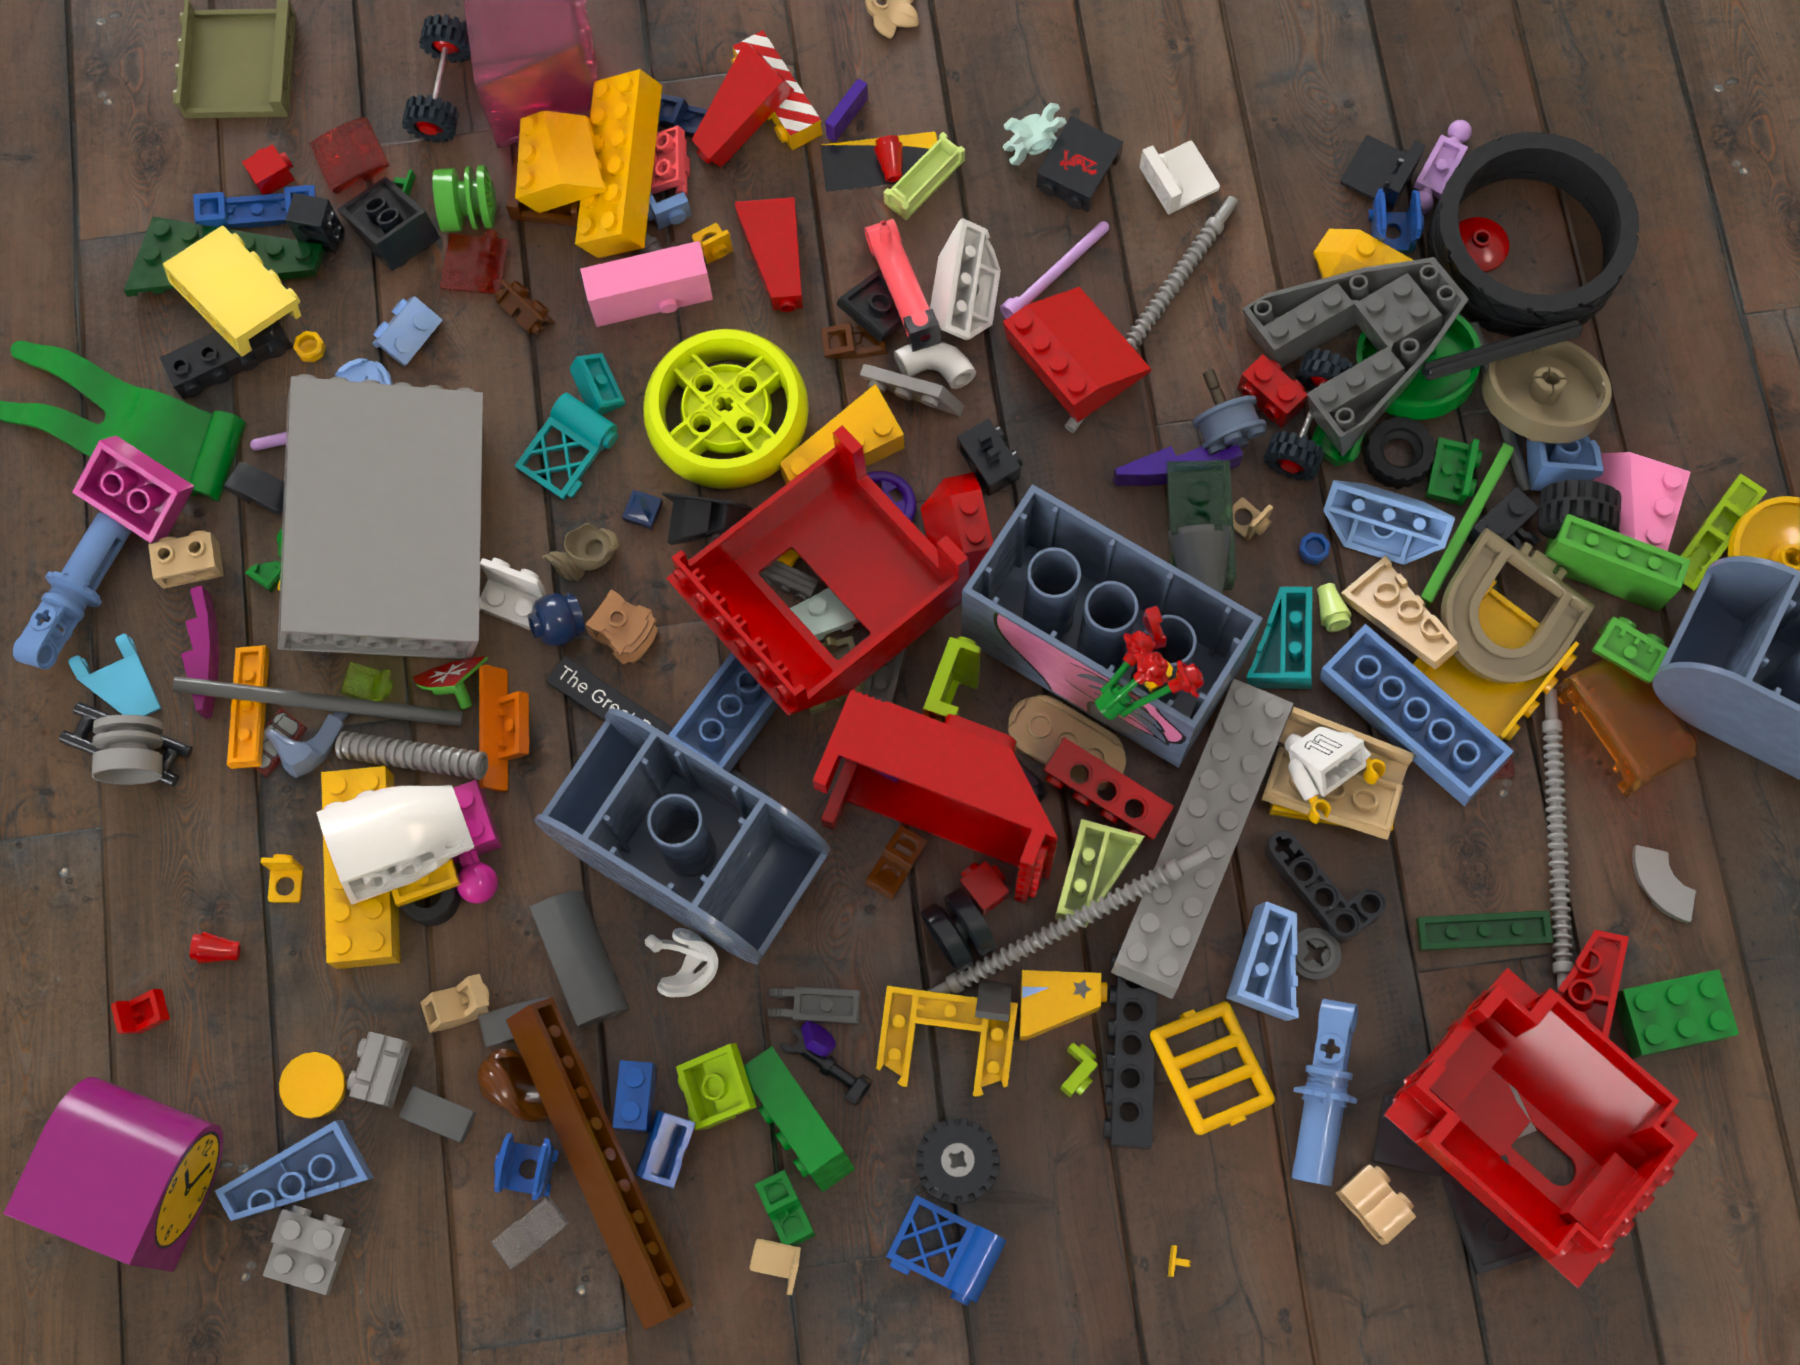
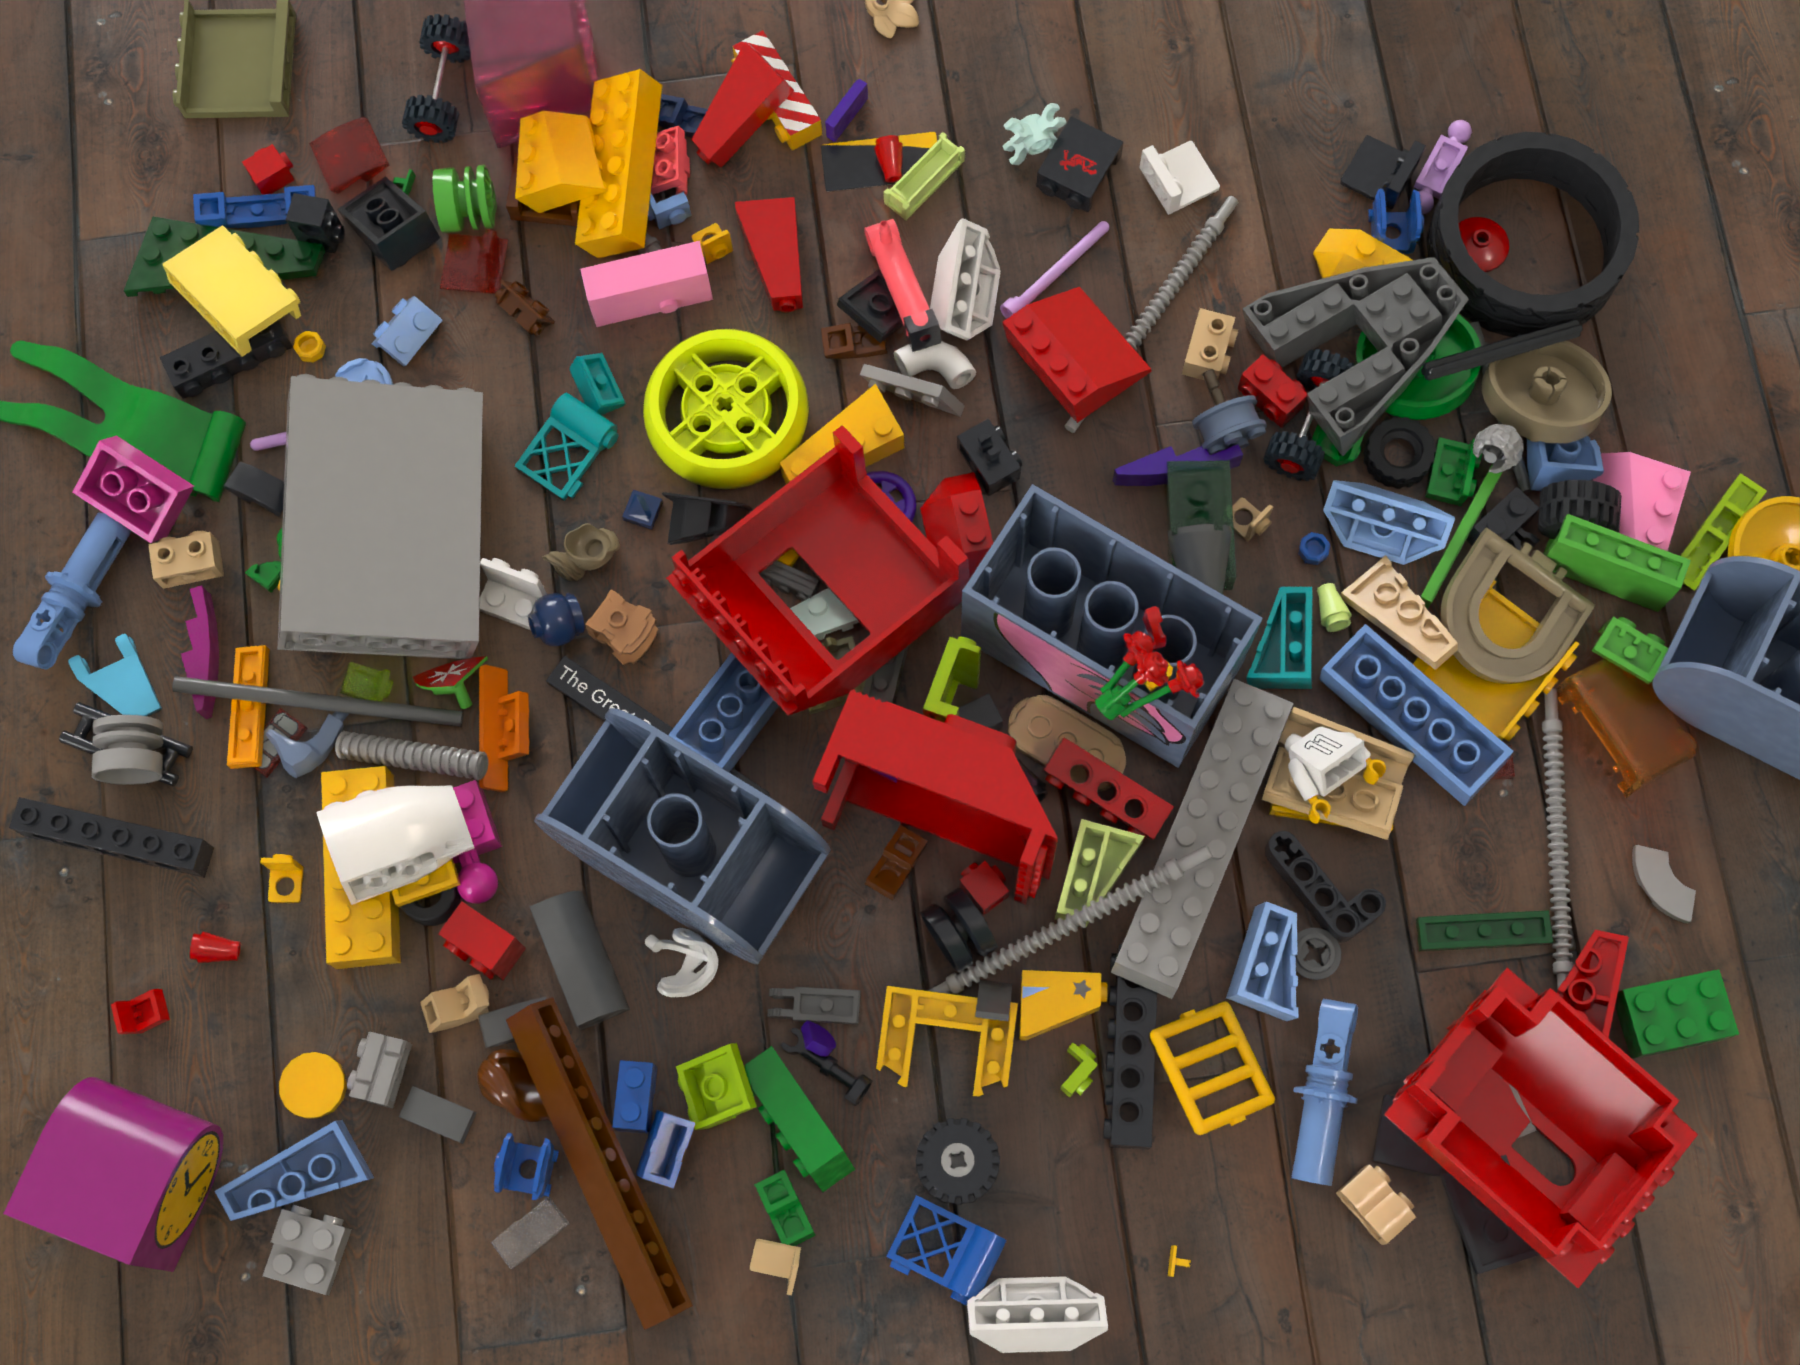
none -> black brick [9,797,214,878]
none -> red brick [438,901,526,980]
none -> black brick [959,693,1003,731]
none -> white wedge [967,1277,1108,1353]
none -> tan brick [1182,308,1238,380]
none -> light grey piece [1472,424,1524,473]

